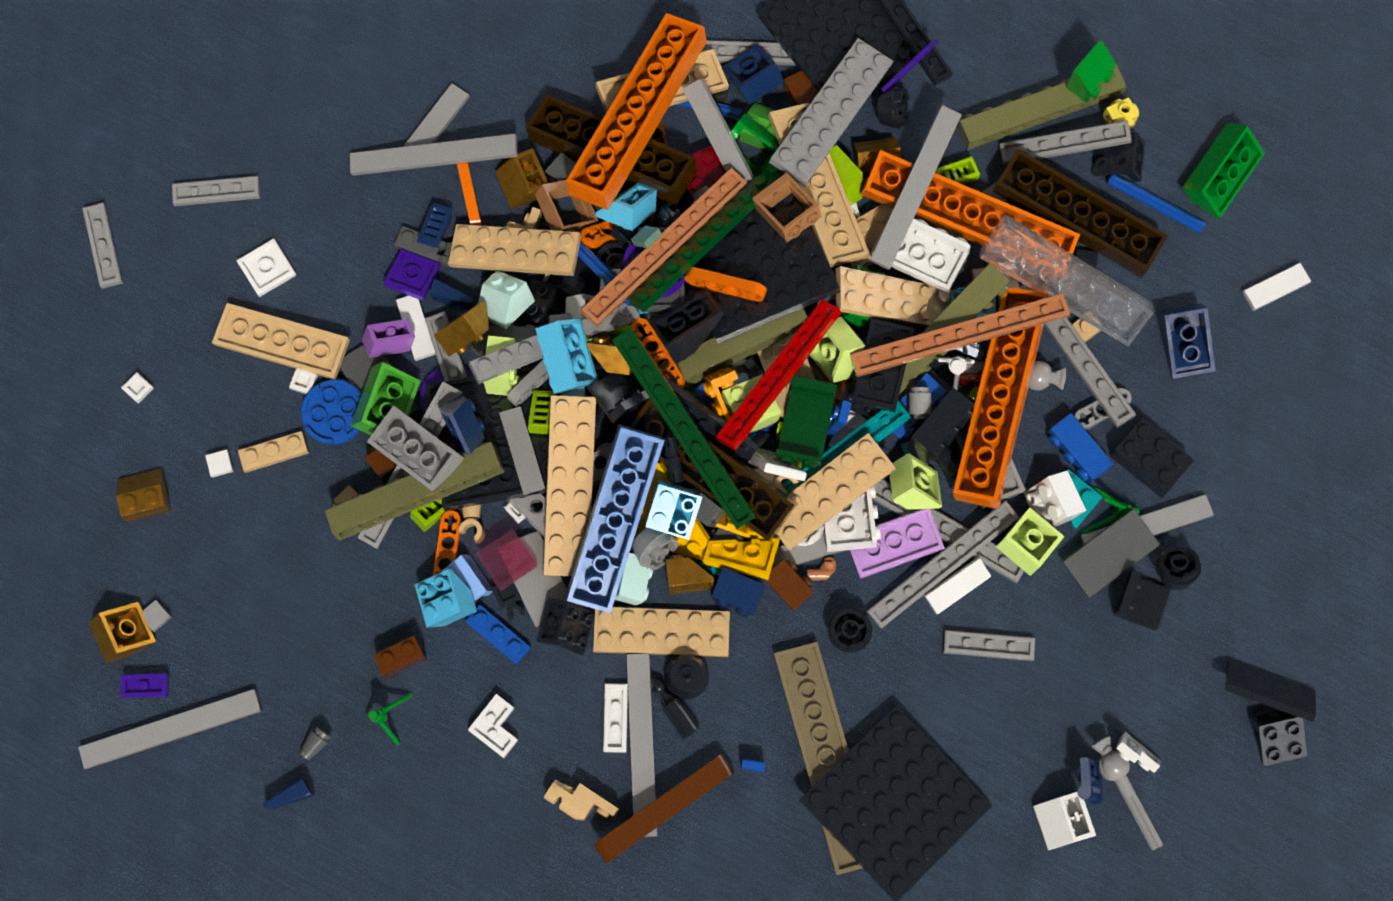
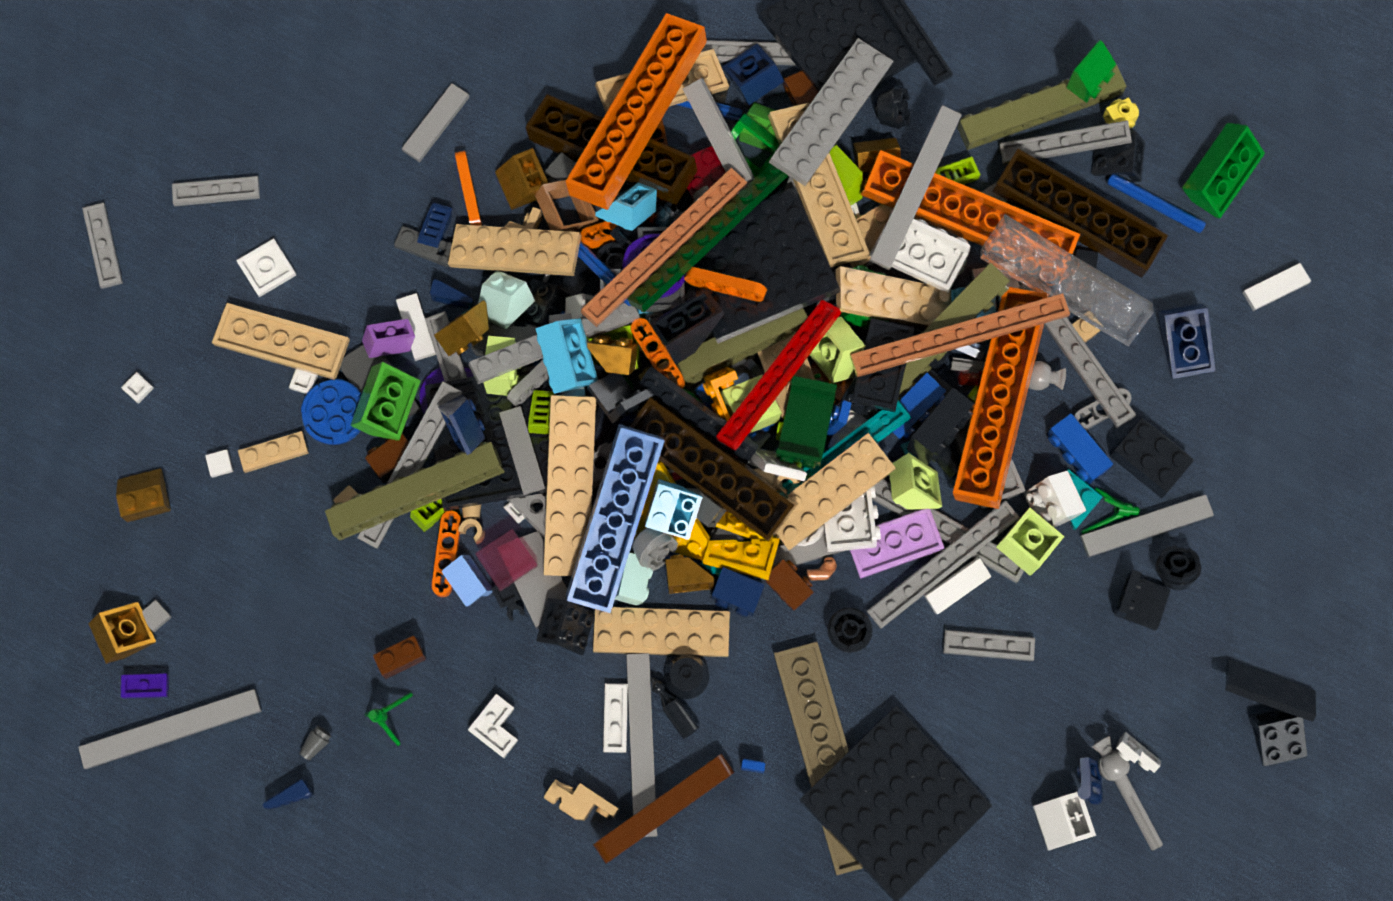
light grey tile [350,134,518,176] -> none
light grey slope [367,405,464,491] -> none
dark purple tile [383,248,441,301] -> none
medium azure slope [415,569,477,627] -> none
blue plate [465,605,531,666] -> none
dark green plate [612,327,757,529] -> none
sand green tile [631,226,662,248] -> none
black pin [663,437,684,483] -> none
medium nougat window [752,173,822,242] -> none
dark purple window [882,39,940,92] -> none
light grey brick [909,387,931,419] -> none
white plant [938,355,975,390] -> none
dark grey tile [1061,509,1160,598] -> none

